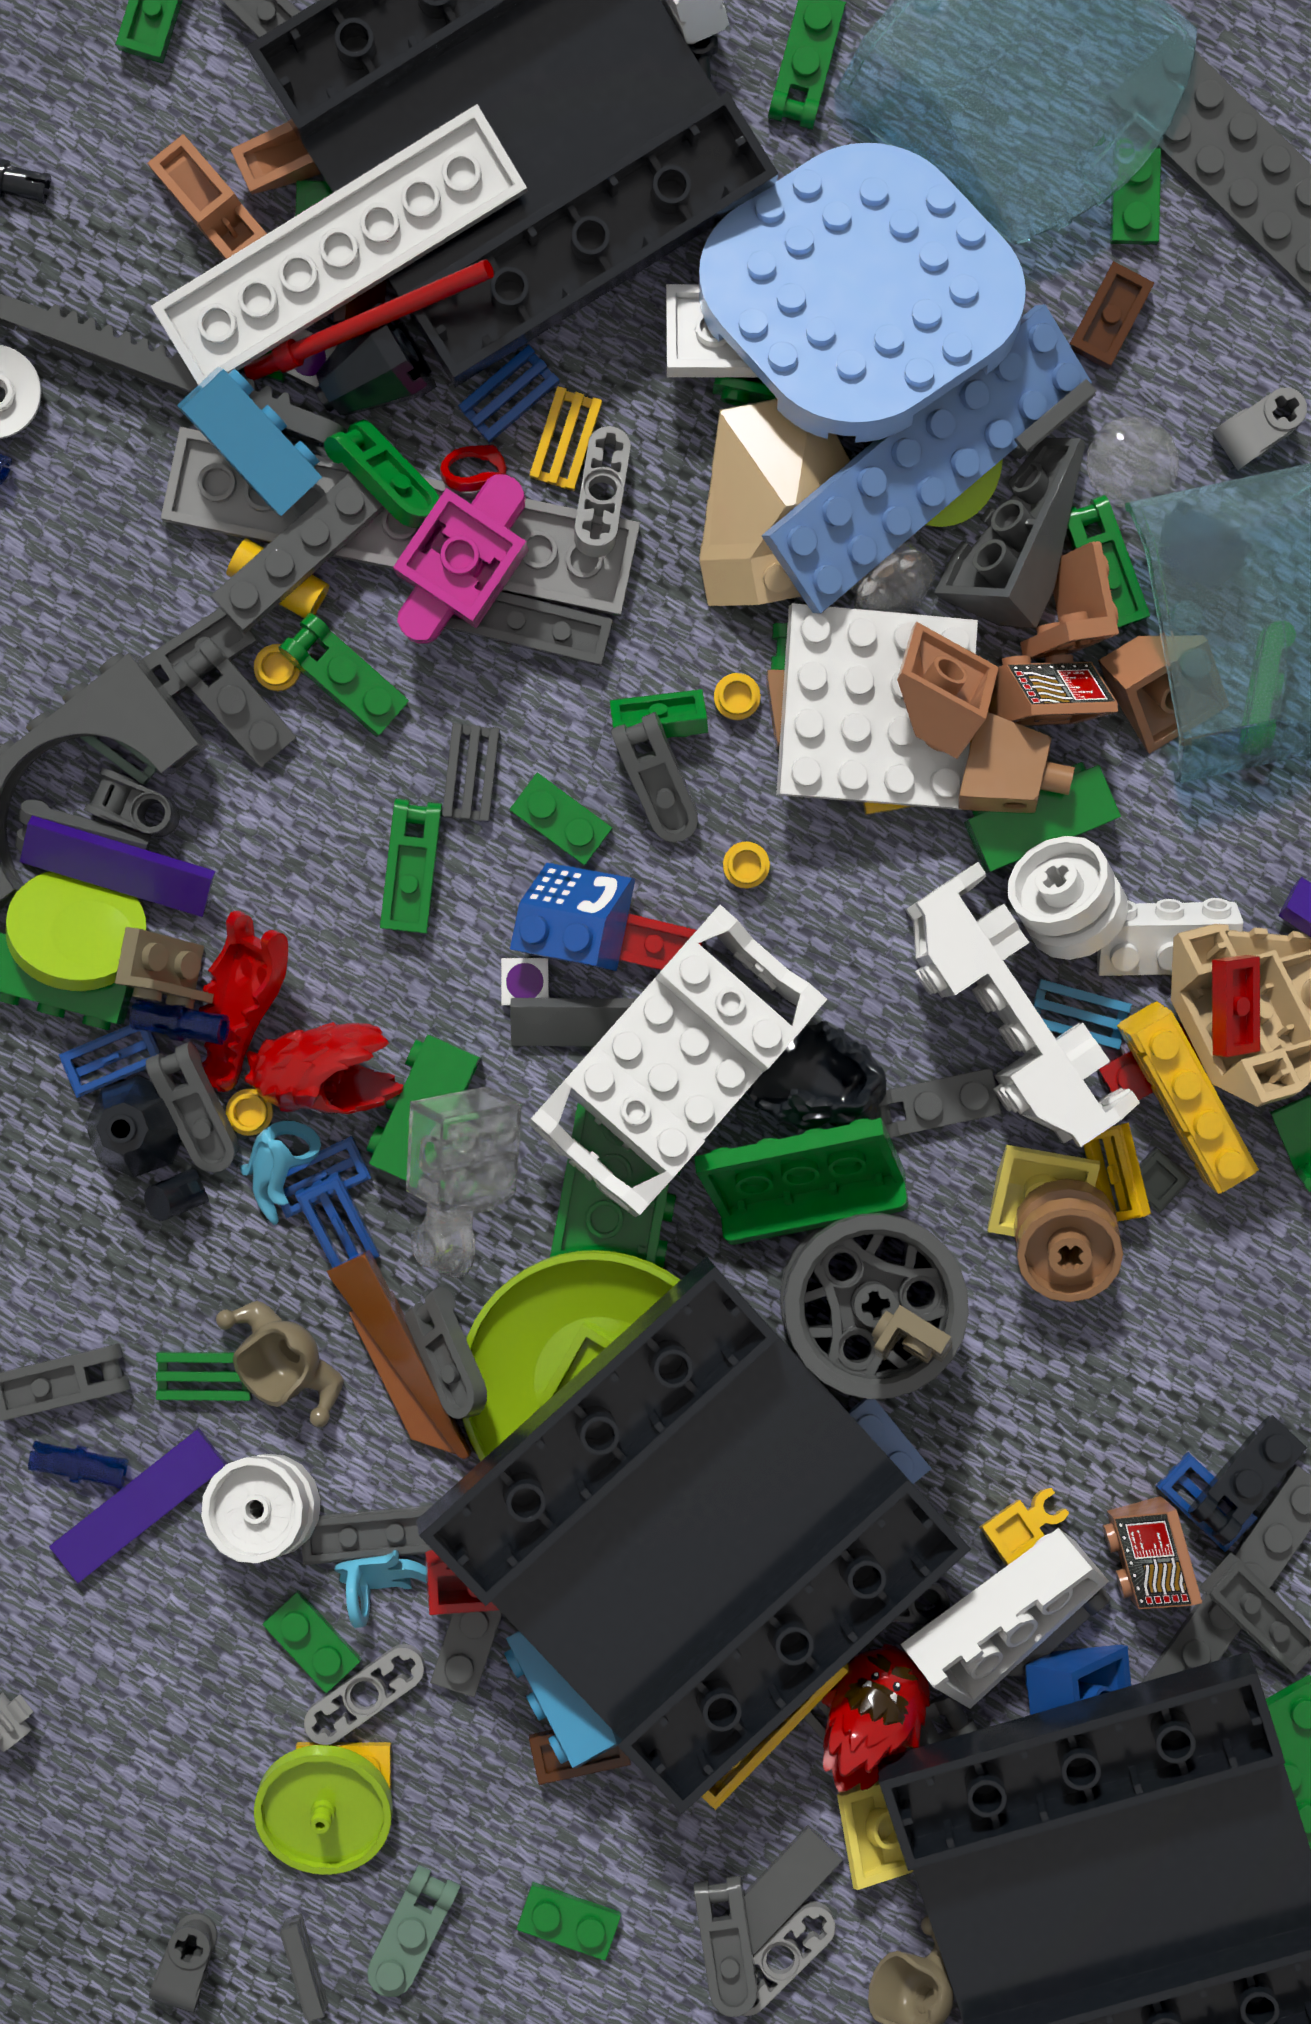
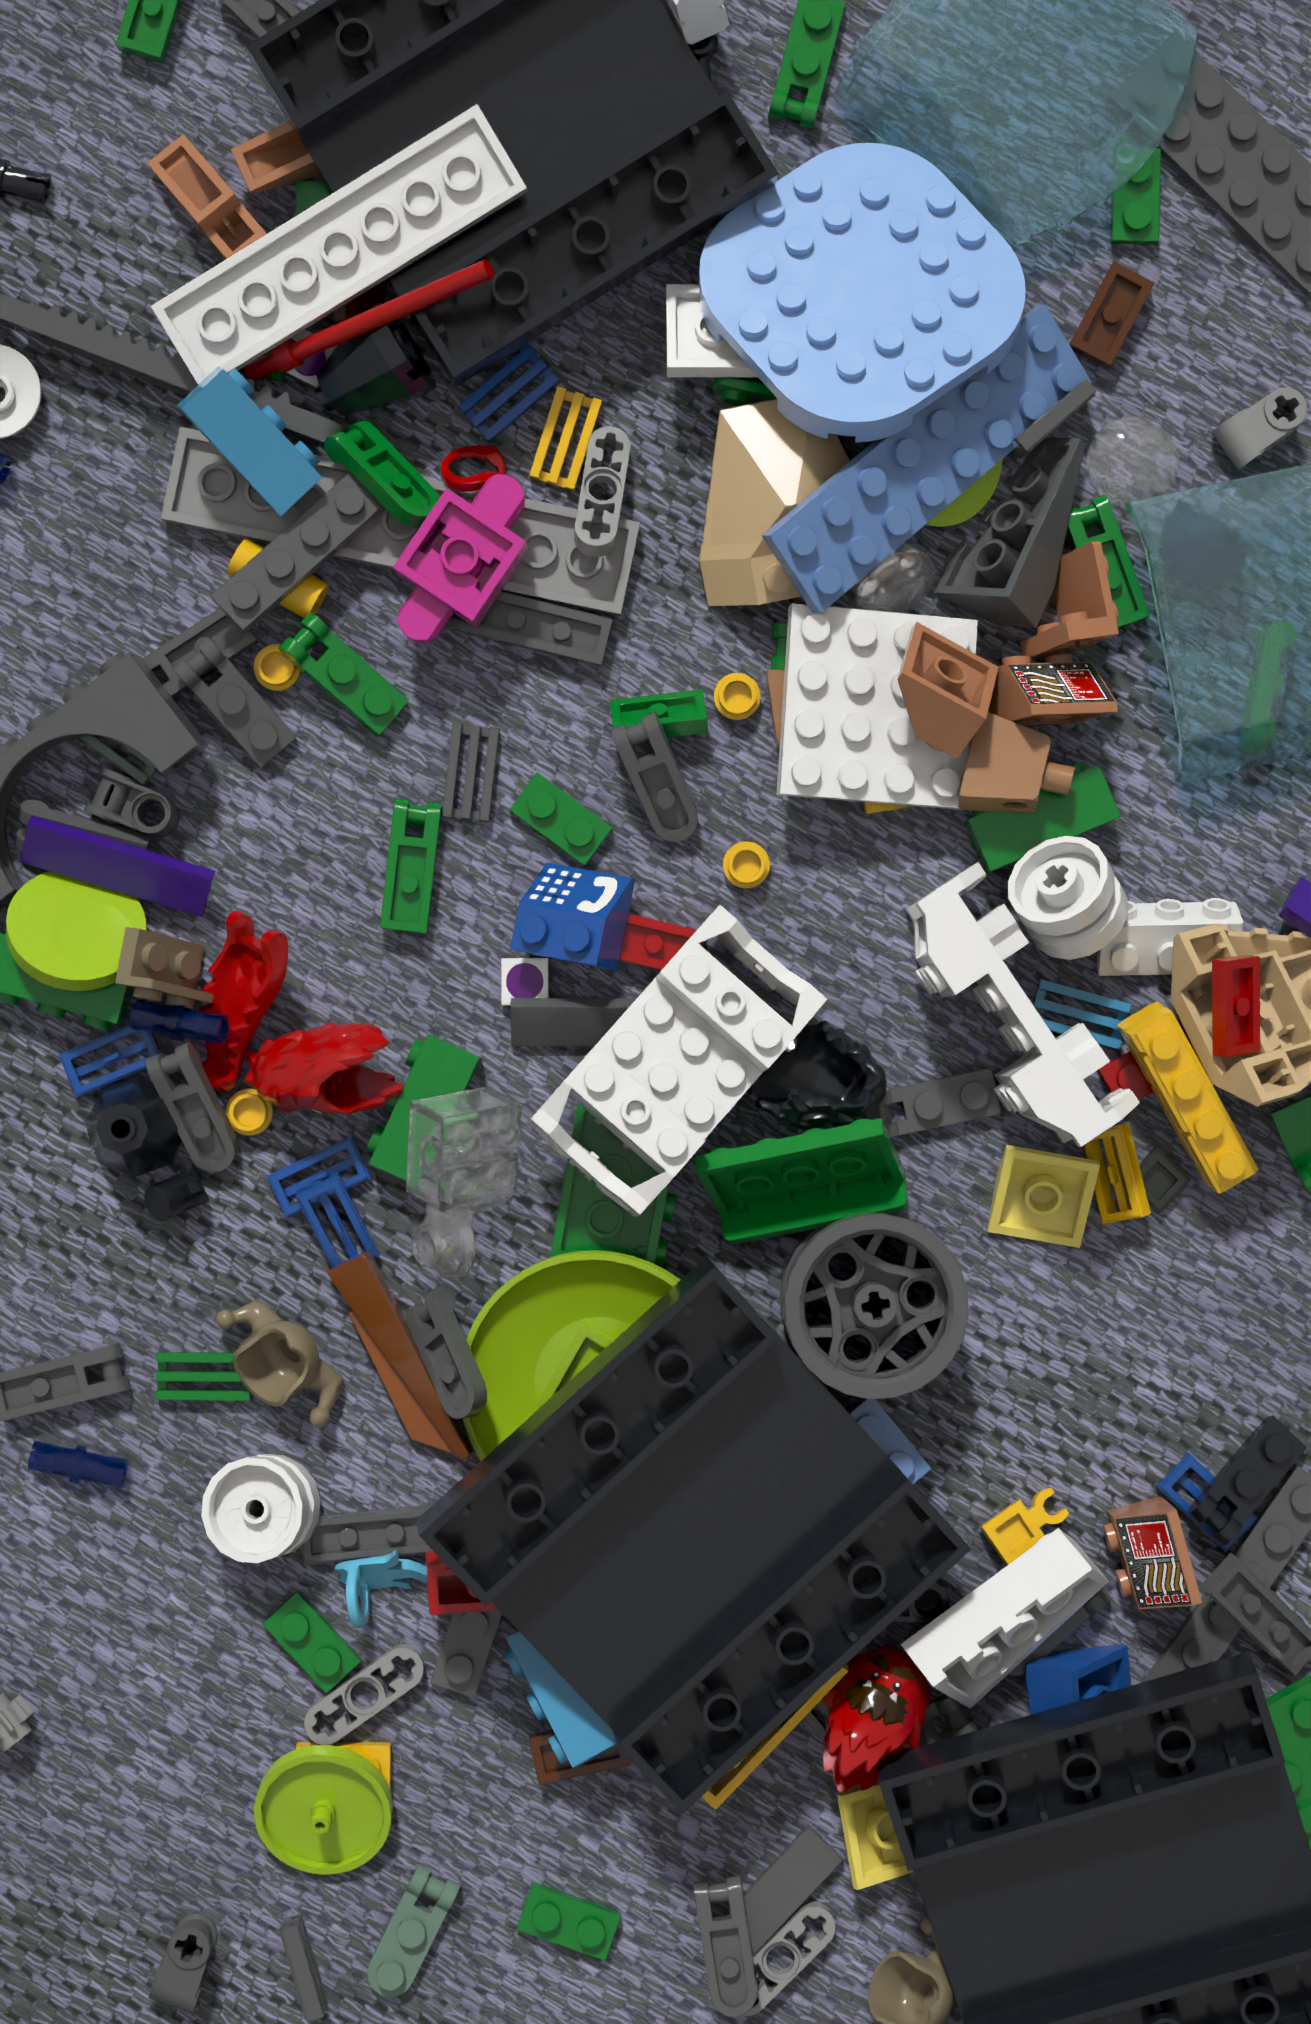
dark purple tile [49,1428,227,1583] -> none
medium azure piece [240,1121,321,1225] -> none
dark tan bracket [871,1305,952,1364] -> none
medium nougat wheel [1014,1179,1123,1302] -> none
nougat slope [1098,635,1229,754] -> none

